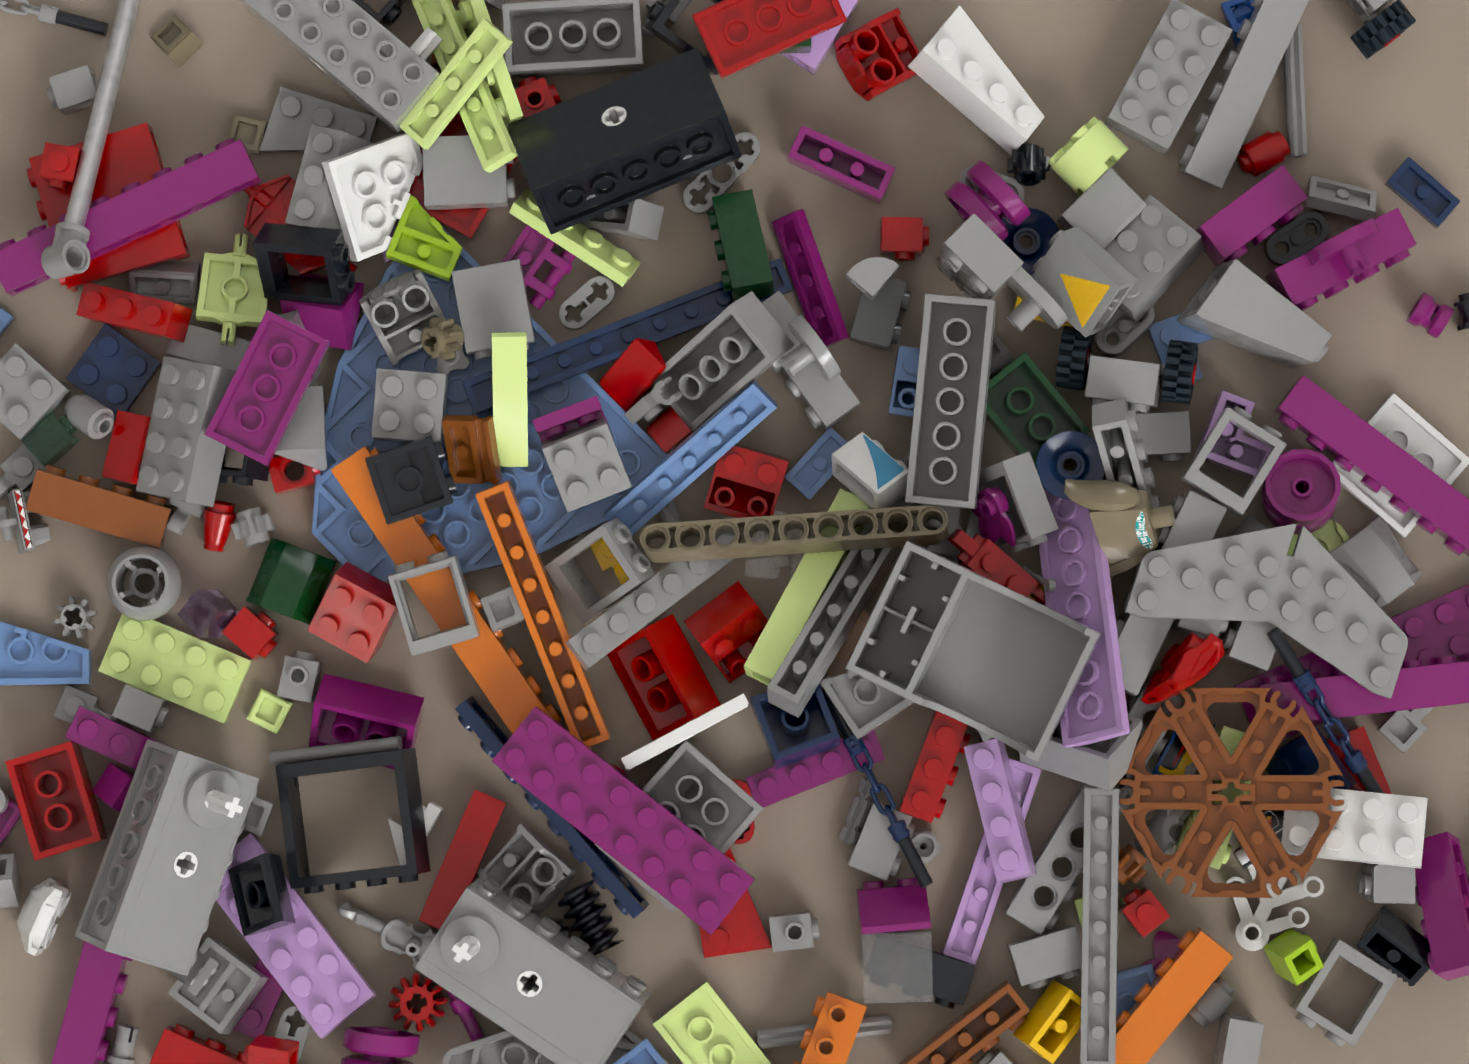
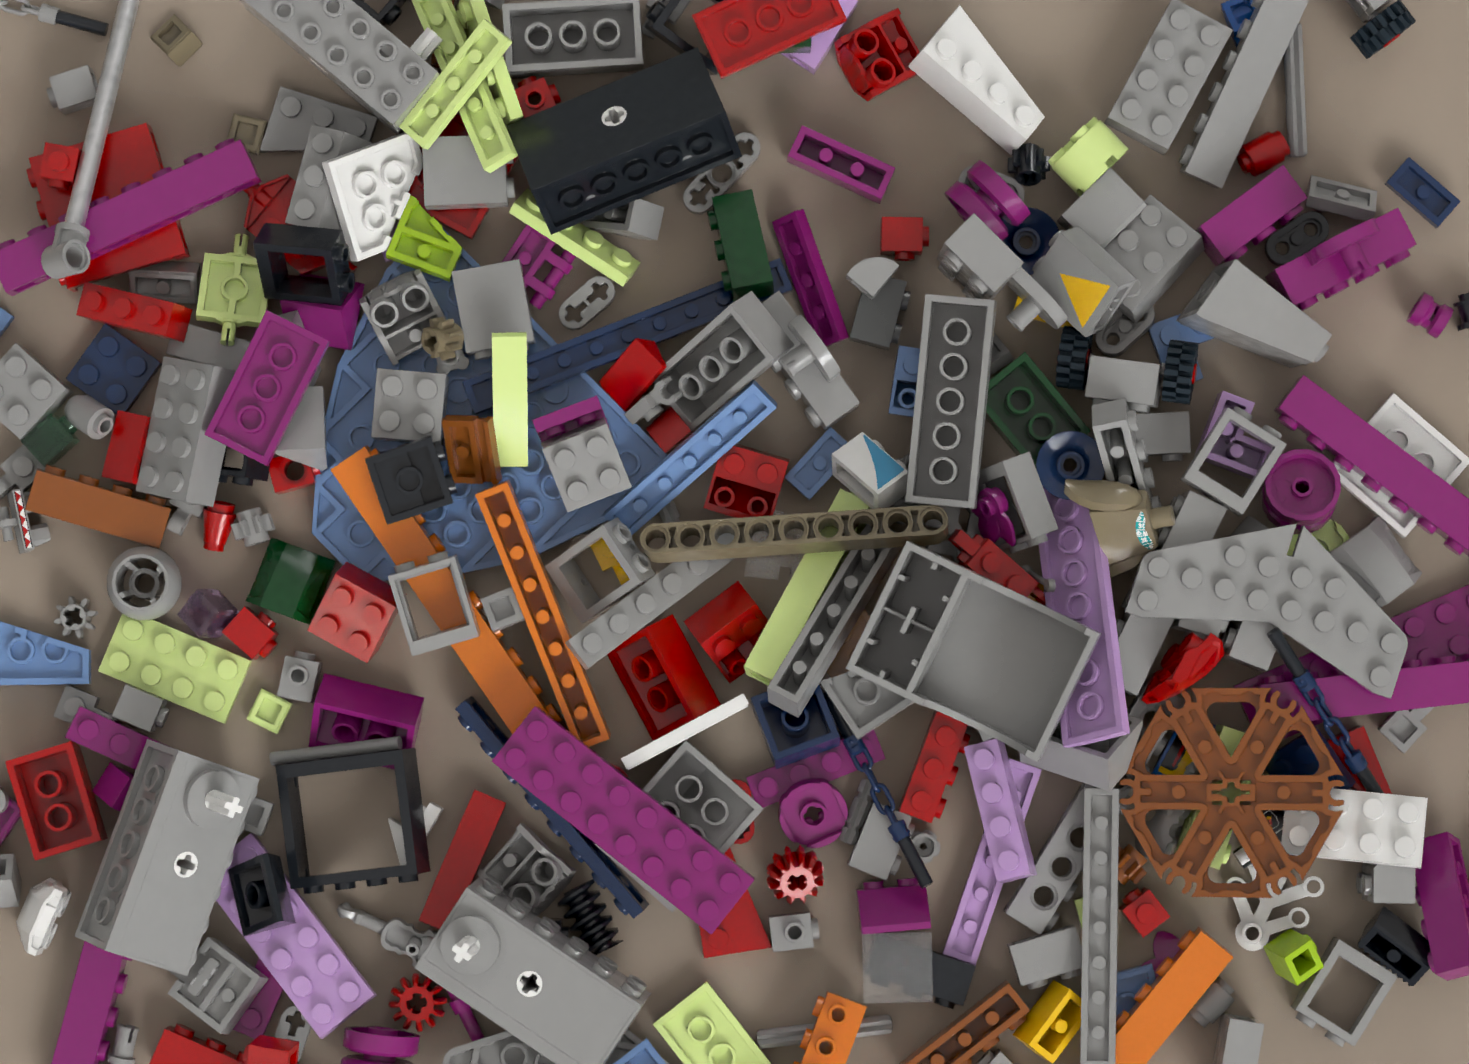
none -> red gear [766,845,824,905]
none -> magenta plate [778,778,848,848]

